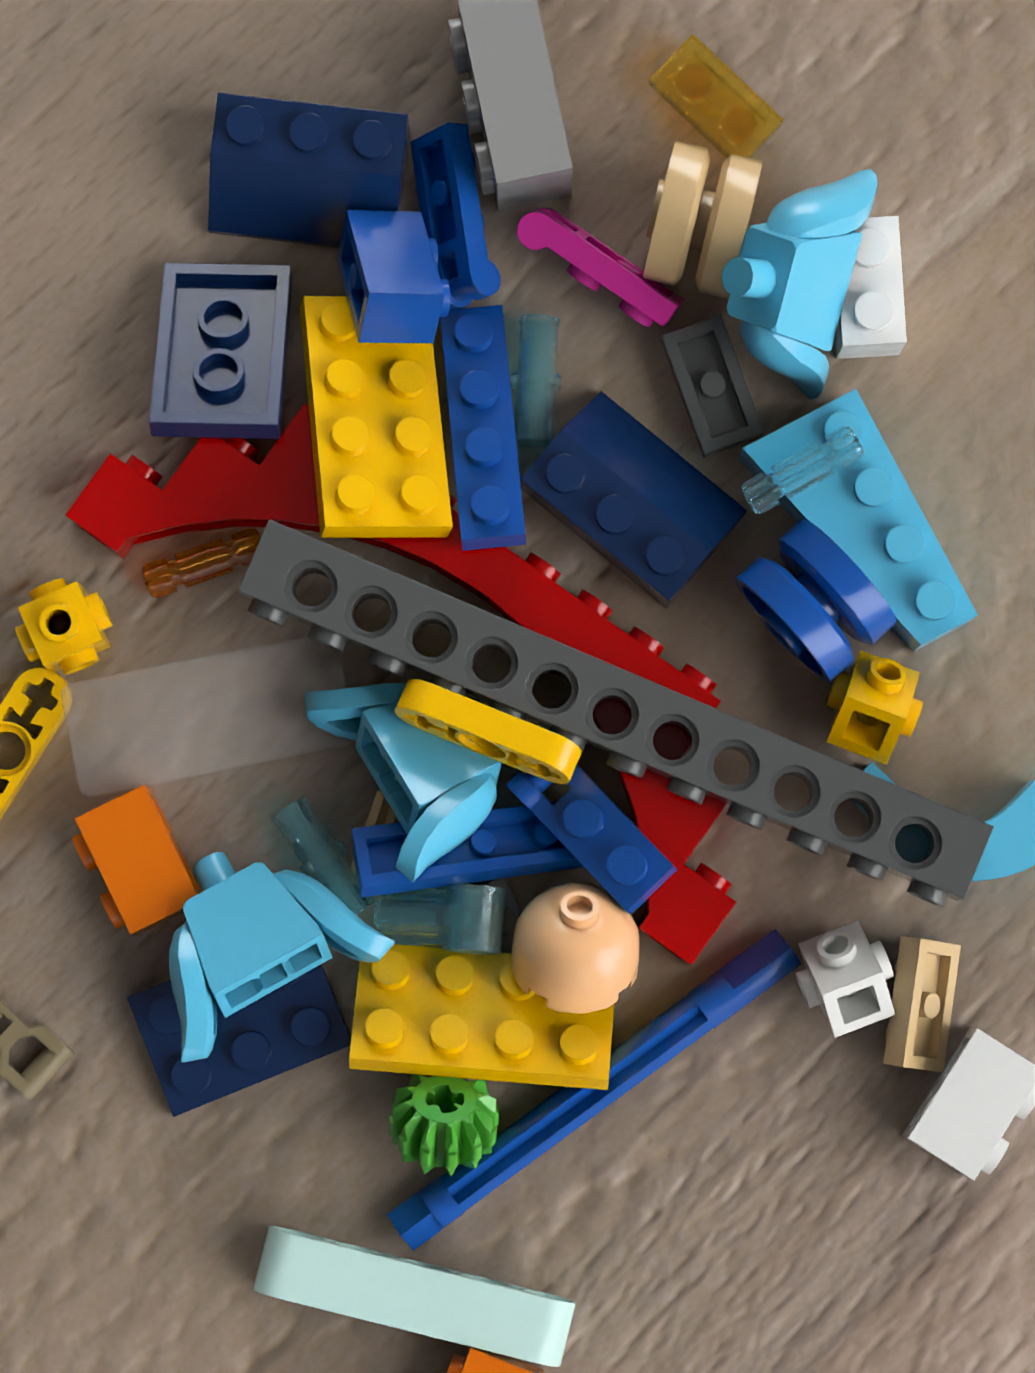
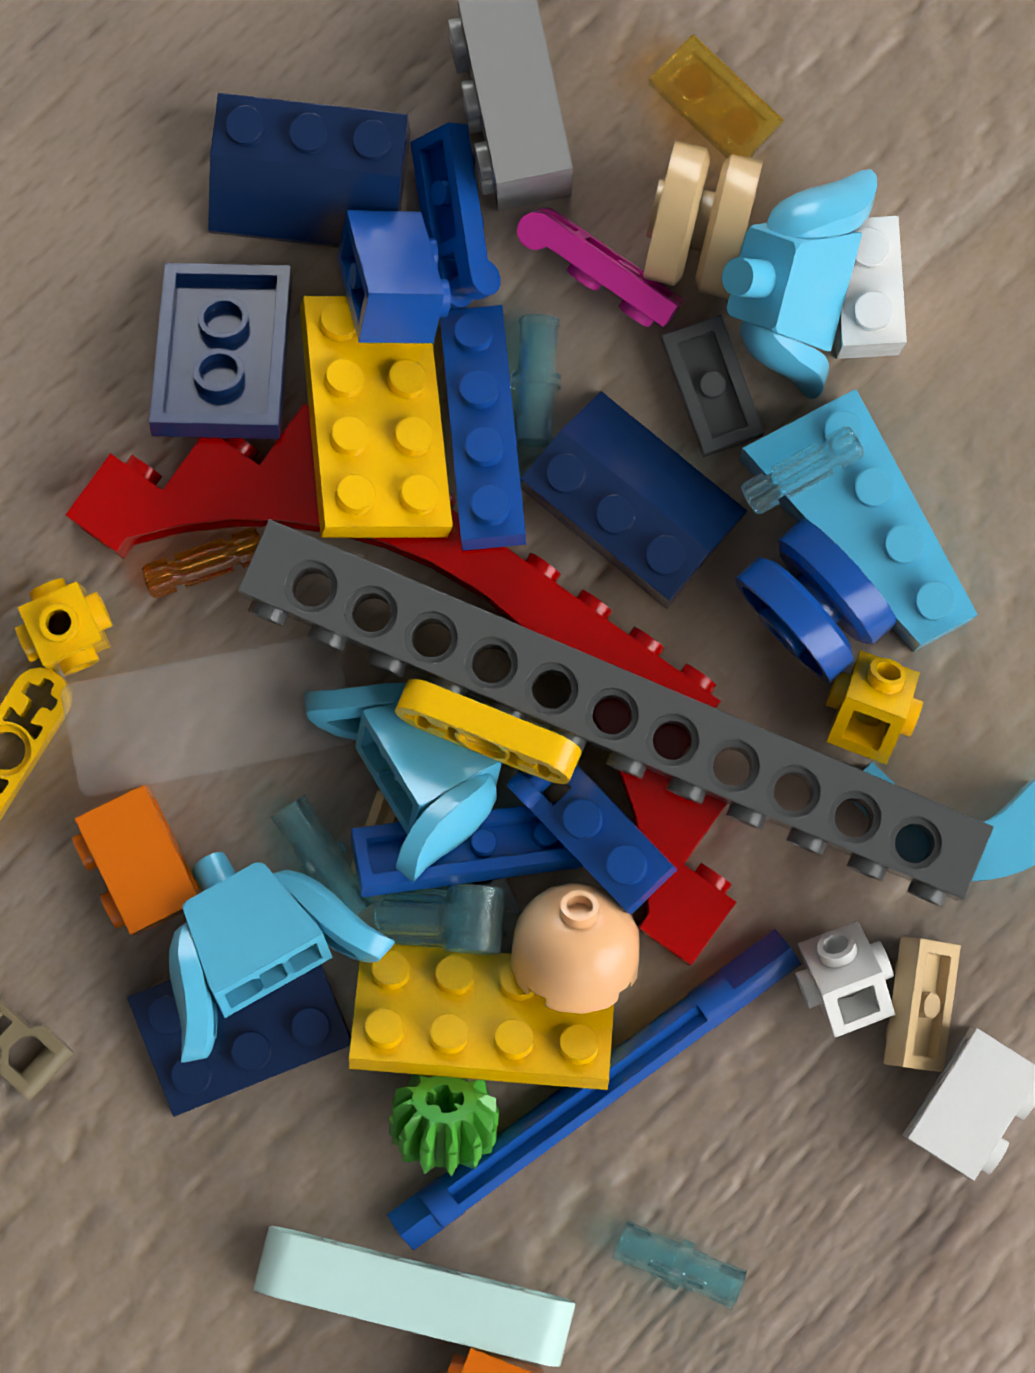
none -> clear light blue pin [612,1220,747,1309]

